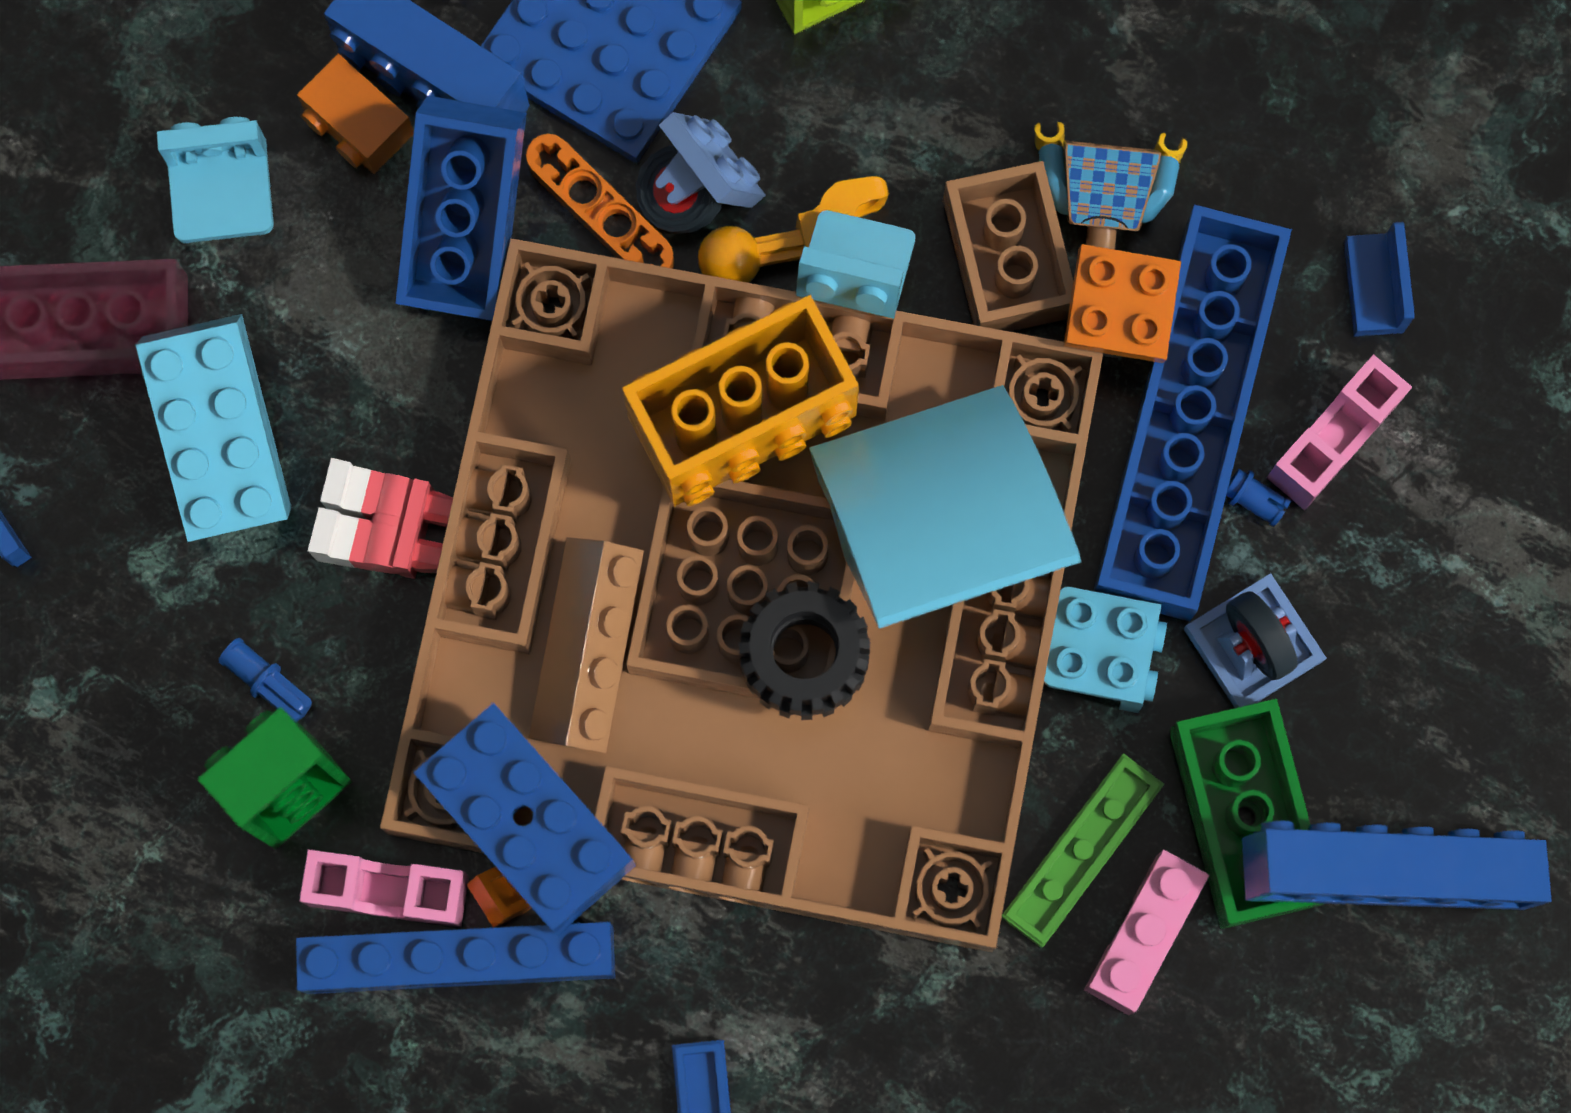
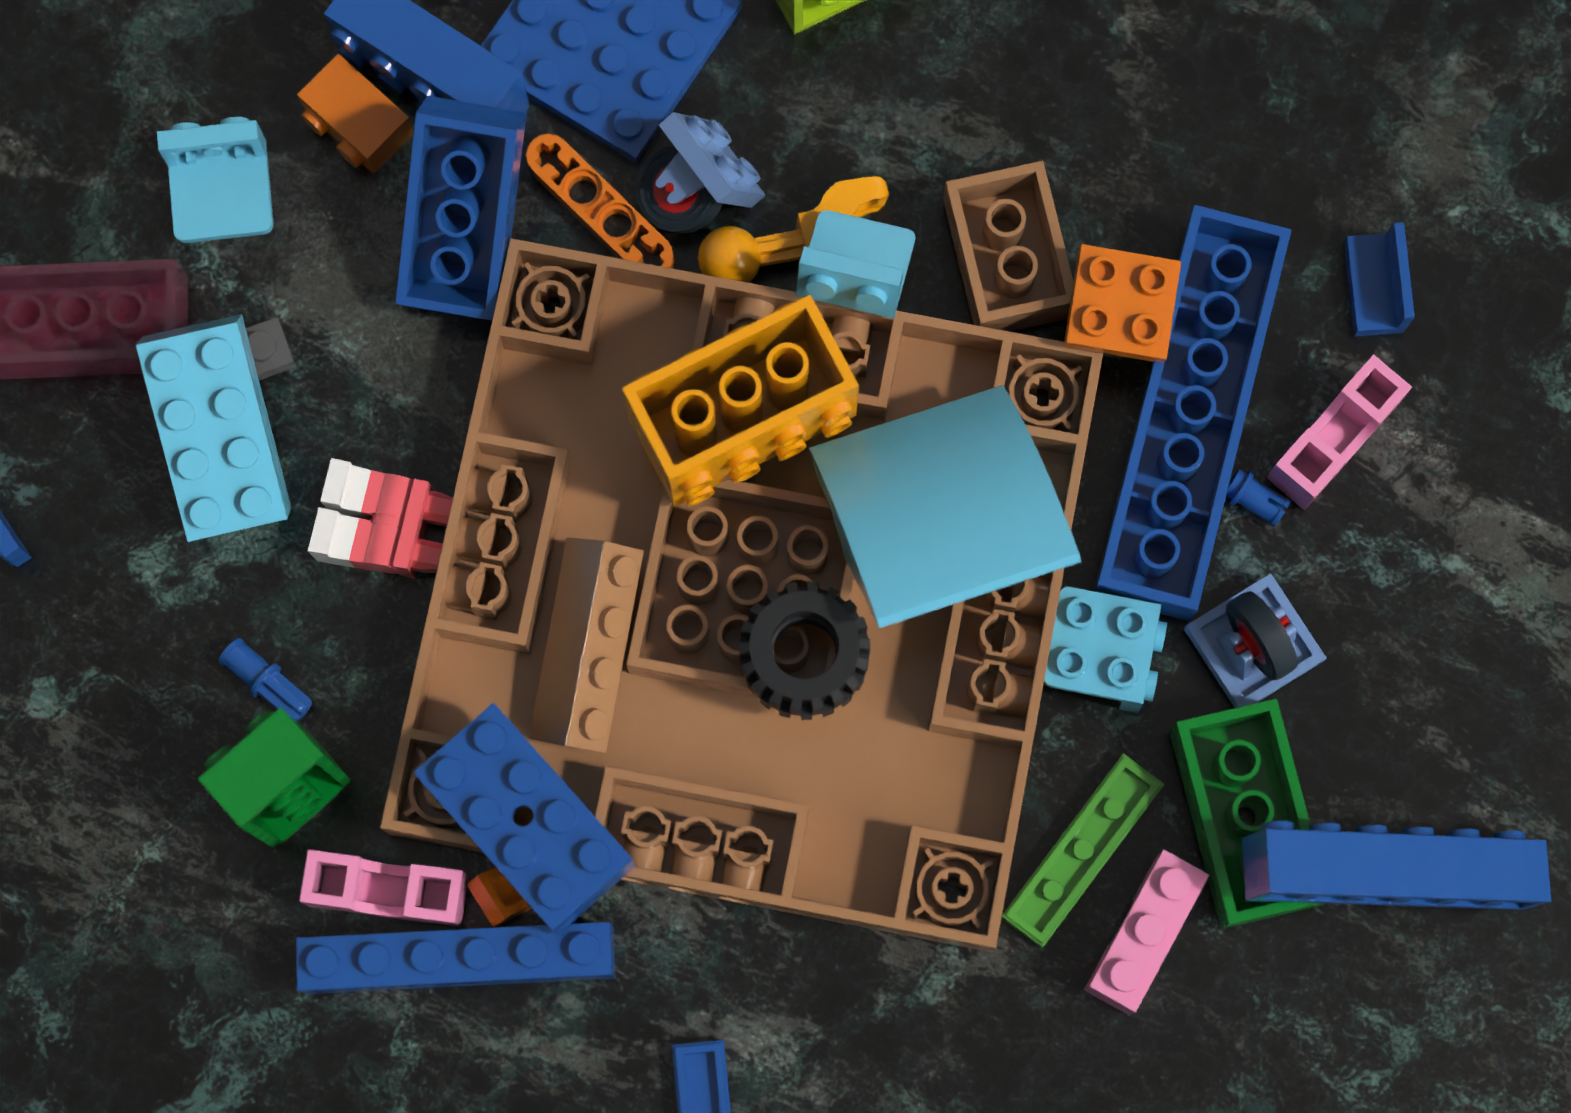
torso [1035,122,1187,250] -> none
none -> dark grey plate [246,317,296,380]

